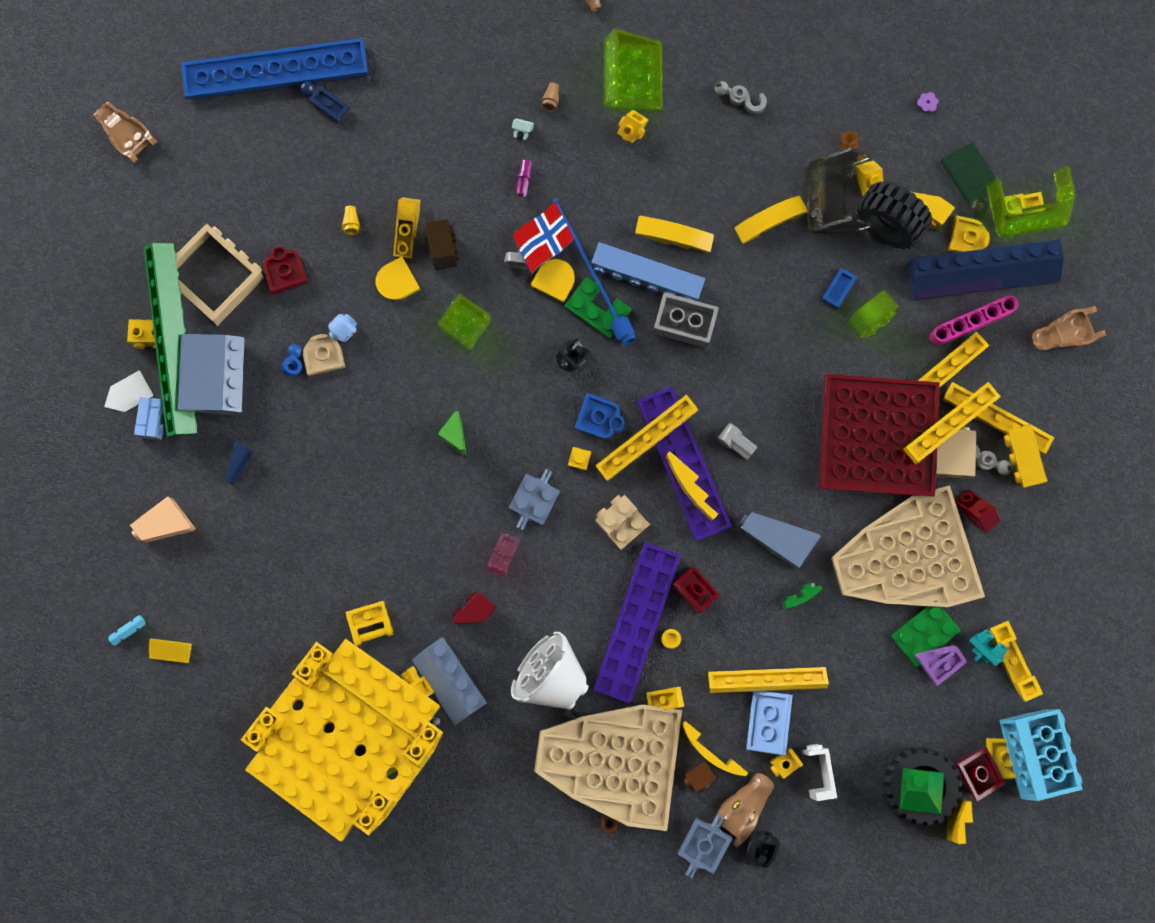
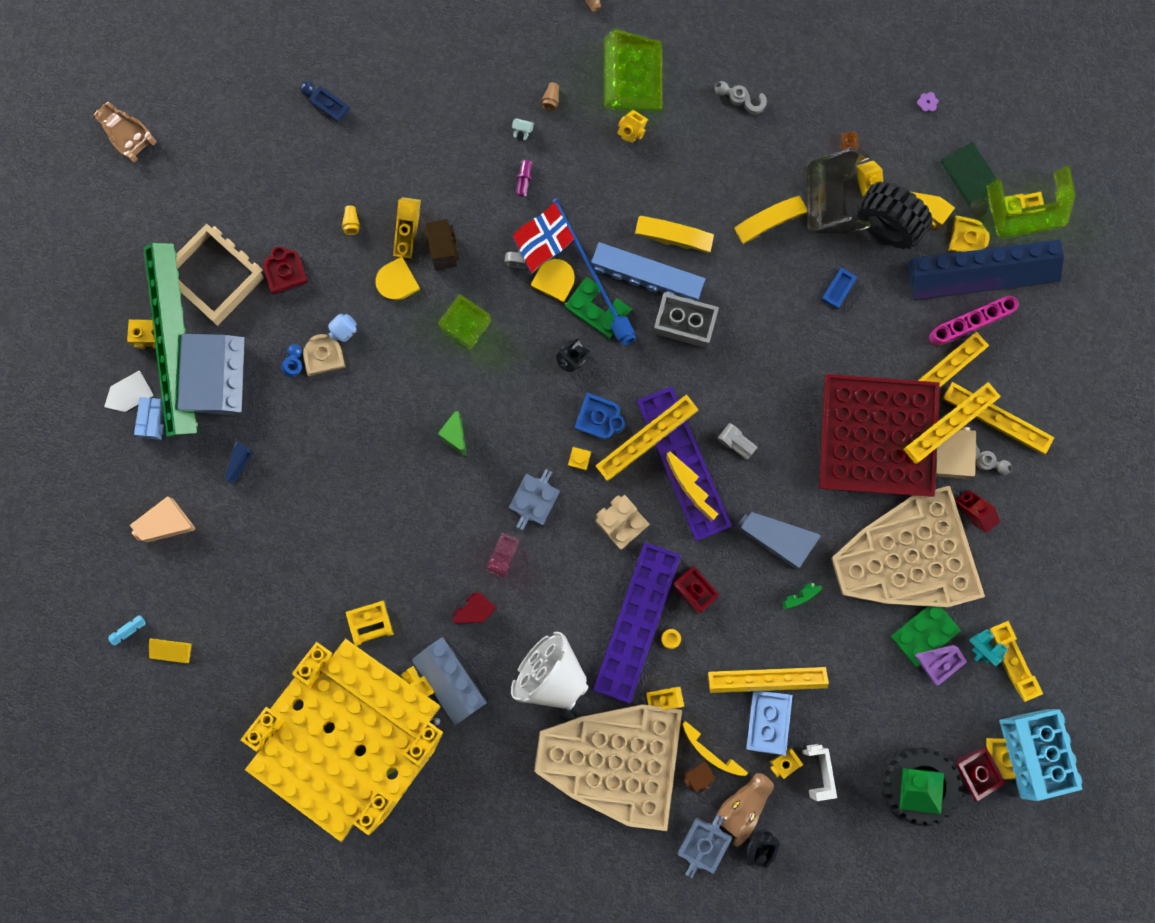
blue plate [181,38,369,100] -> none
reddish brown plate [599,814,619,834] -> none
clear neon green brick [847,289,899,339] -> none
yellow slope [946,798,973,844] -> none
yellow brick [1004,425,1047,488] -> none
medium nougat animal [1032,306,1107,351] -> none

